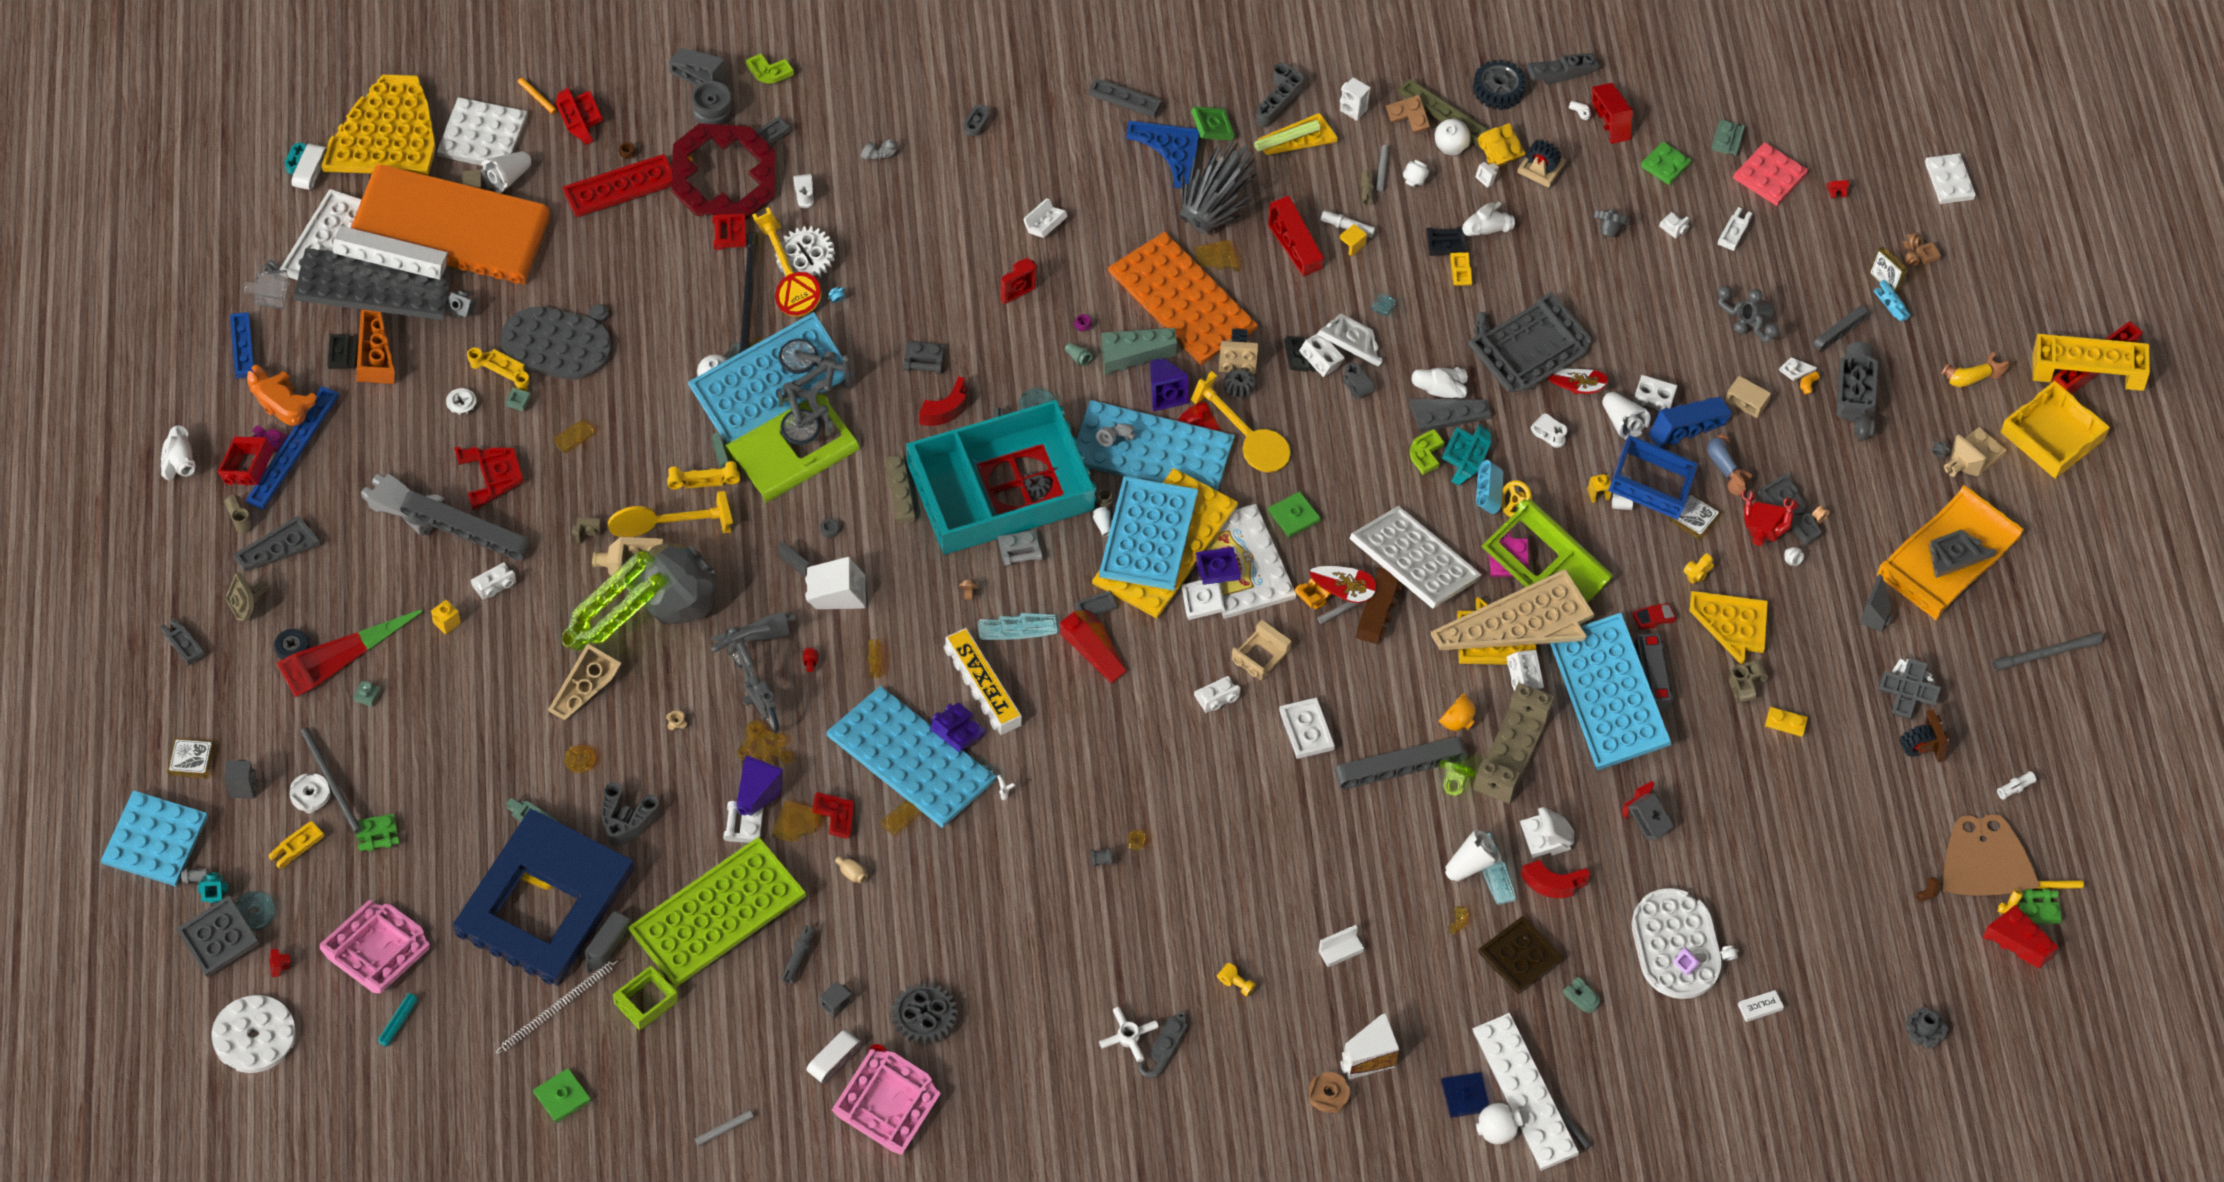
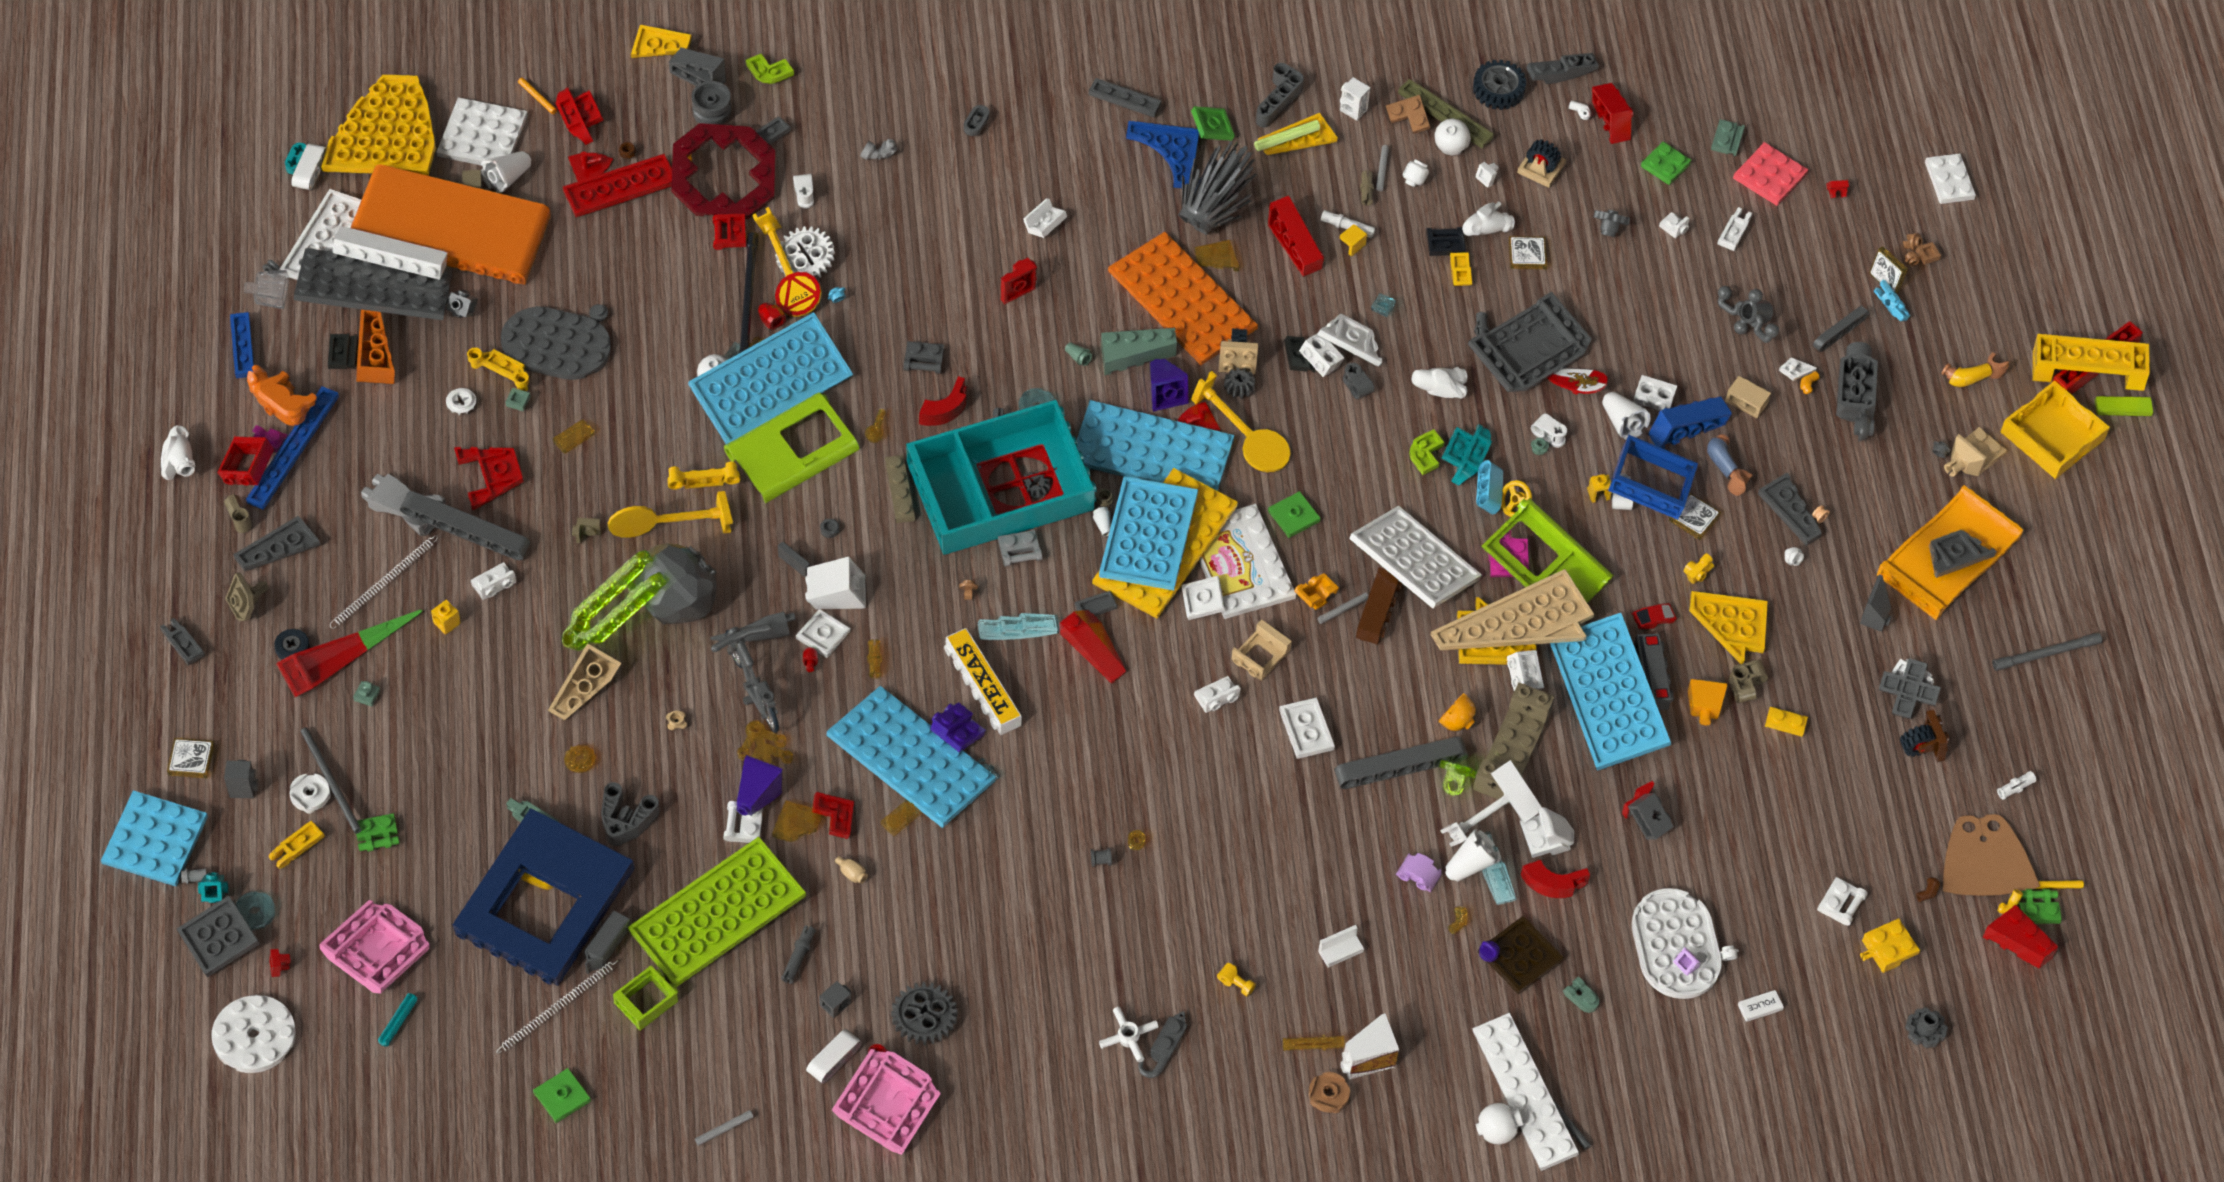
tan plate [592,537,663,584] -> none
sand green tile [712,432,728,469] -> none
piece [778,339,852,445] -> none
white bar [997,775,1015,800] -> none
magenta plate [1074,314,1092,331] -> none
light grey arm [1096,423,1135,447] -> none
dark purple plate [1196,547,1241,585] -> none
shield [1309,566,1376,603] -> none
dark grey wing [1409,399,1491,433] -> none
clear blue plate [1441,1072,1489,1118] -> none
yellow plate [1478,123,1525,167] -> none
red torso [1741,491,1798,546] -> none
none -> white piece [330,535,437,629]
none -> red shield [568,151,613,181]
none -> yellow wing [631,25,692,58]
none -> red rock [758,302,786,330]
none -> white tile [796,609,850,658]
none -> clear yellow plate [865,409,886,443]
none -> clear yellow pin [1282,1035,1345,1051]
none -> lavender cylinder [1396,853,1442,892]
none -> white piece [1440,760,1541,847]
none -> dark purple tile [1479,941,1500,962]
none -> tile [1508,236,1547,269]
none -> sand green plate [1531,438,1549,455]
none -> light orange torso [1688,679,1727,726]
none -> white plate [1817,877,1868,926]
none -> yellow plate [1860,918,1920,973]
none -> lime tile [2095,396,2153,416]

